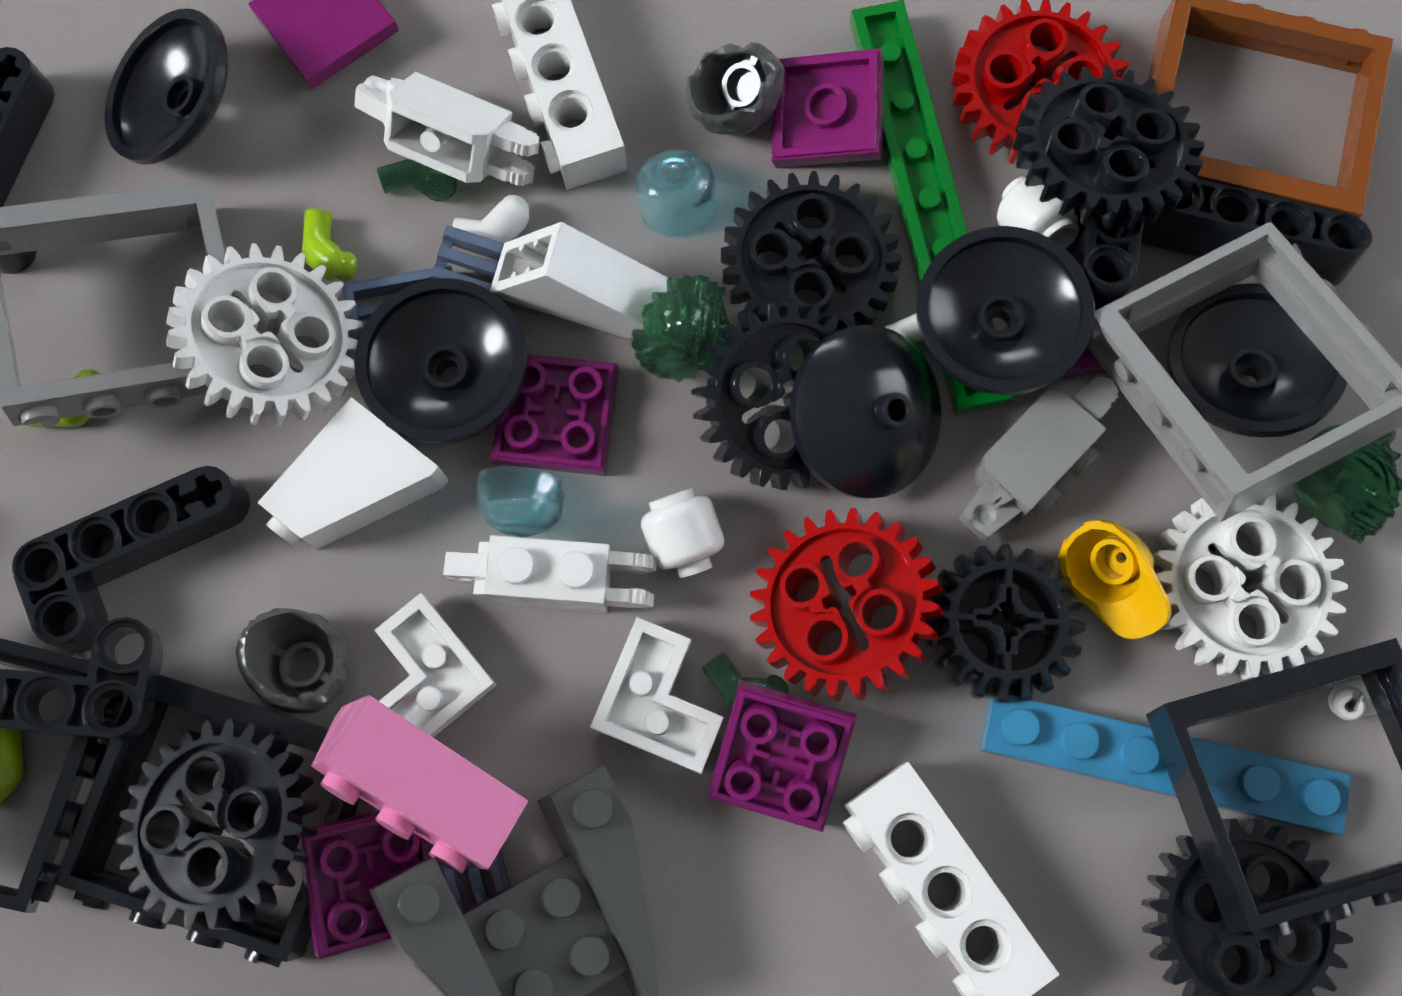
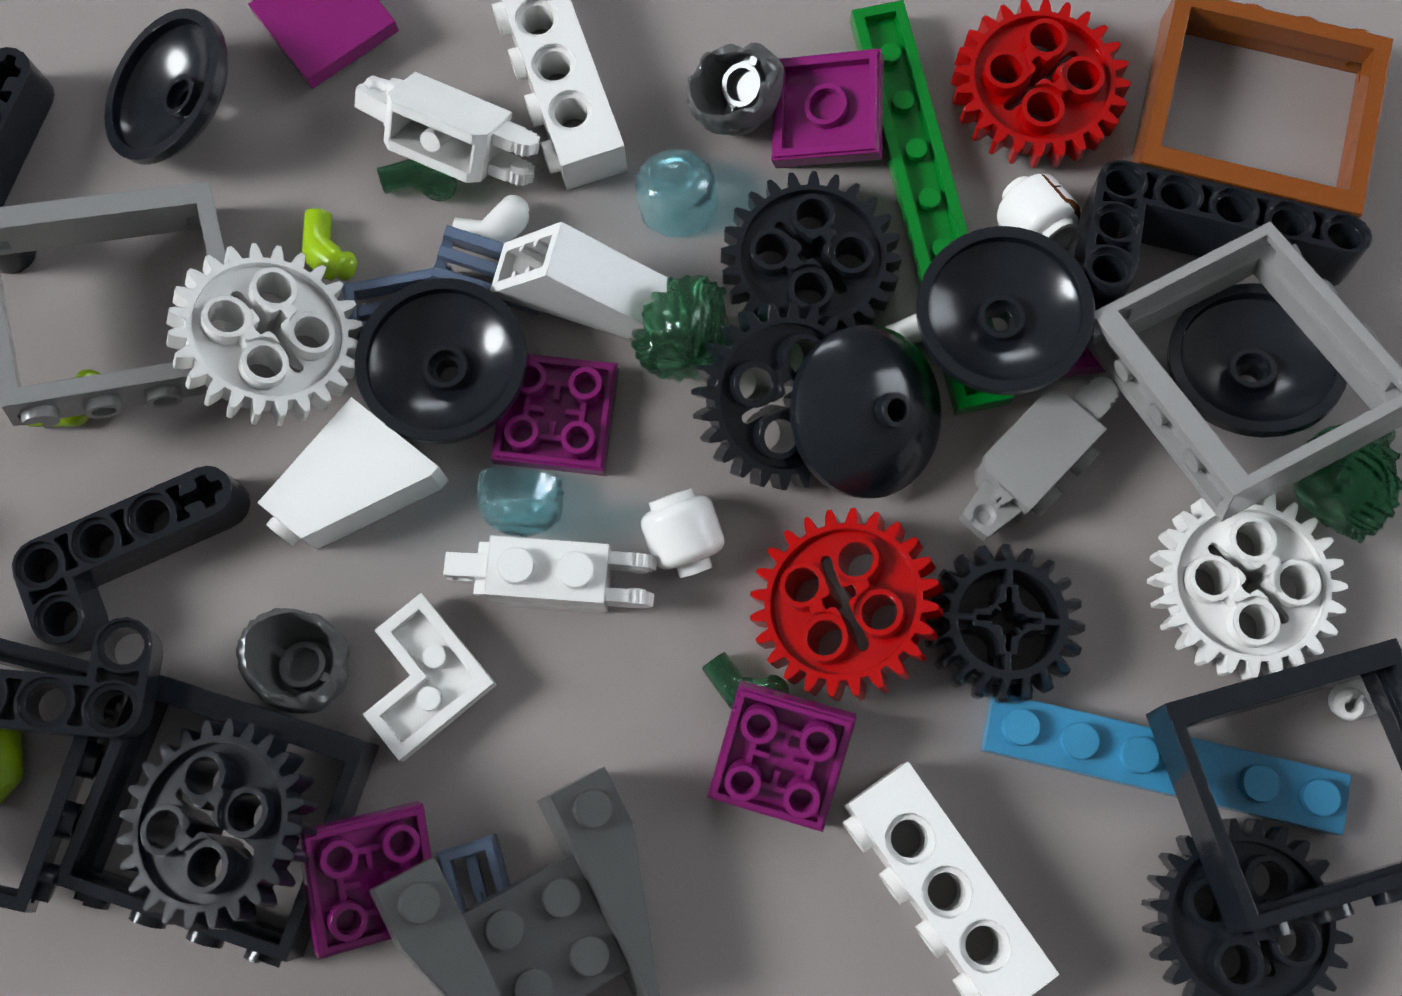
bright pink slope [311,695,528,874] -> none
white plate [590,617,724,774] -> none
black gear [1013,66,1205,229] -> none
yellow cap [1058,519,1172,639] -> none

